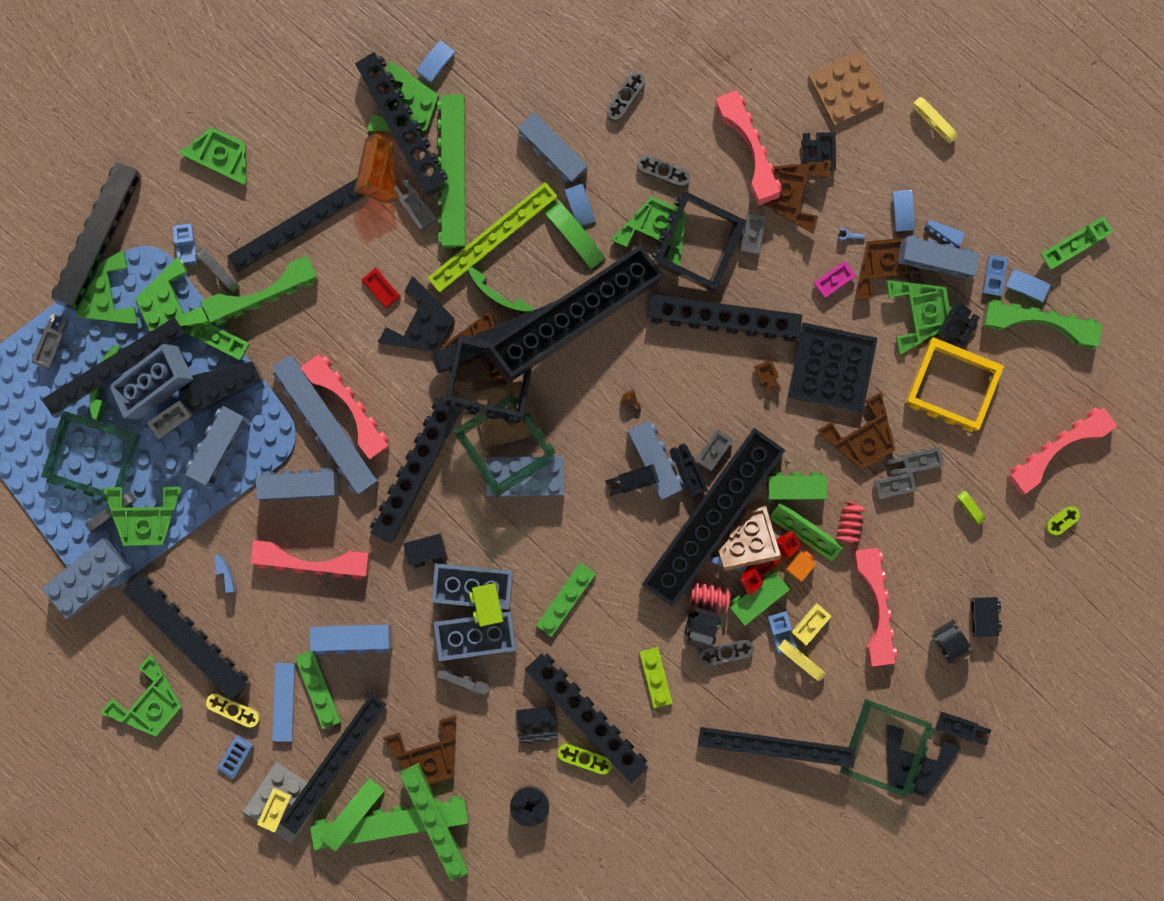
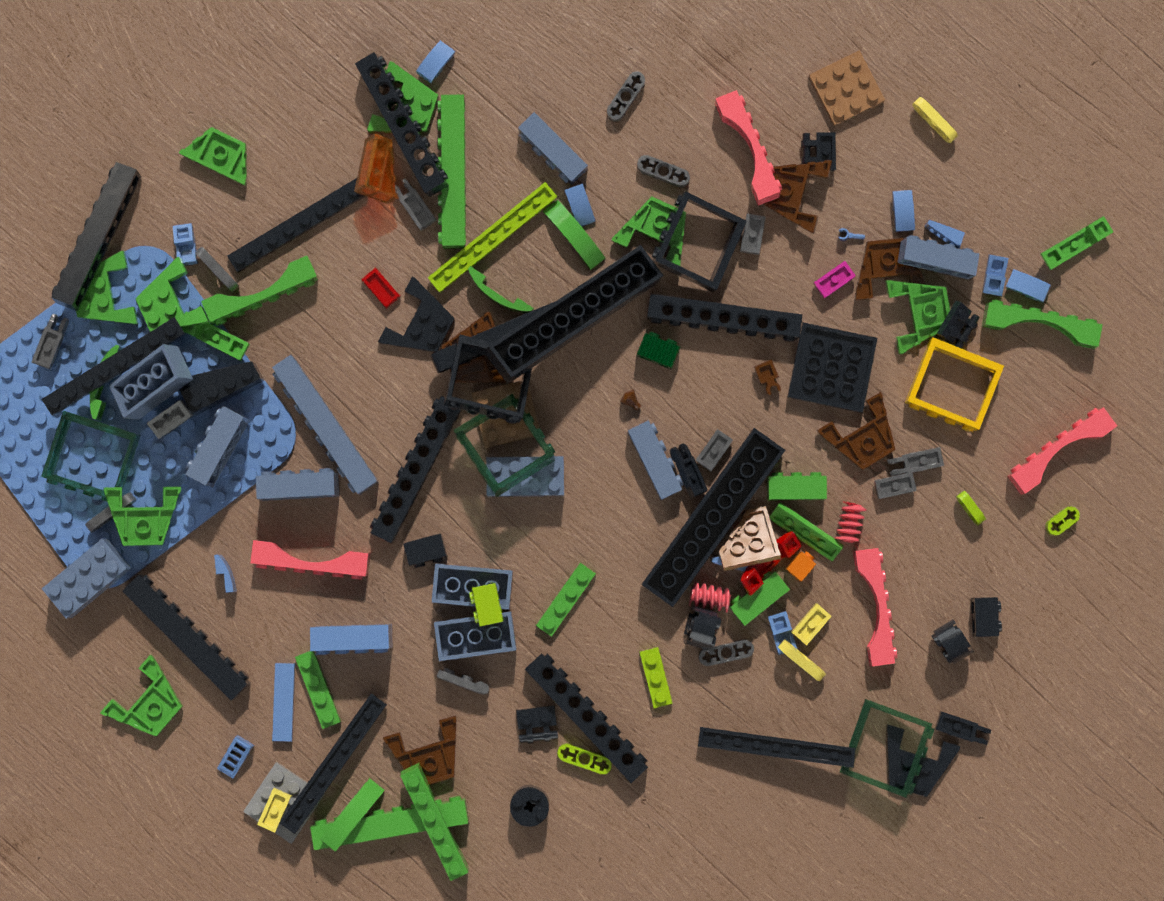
light yellow beam [206,693,260,727] -> none
coral arch [301,354,390,460] -> none
black hinge [605,464,659,496] -> none
none -> dark green brick [636,332,681,370]

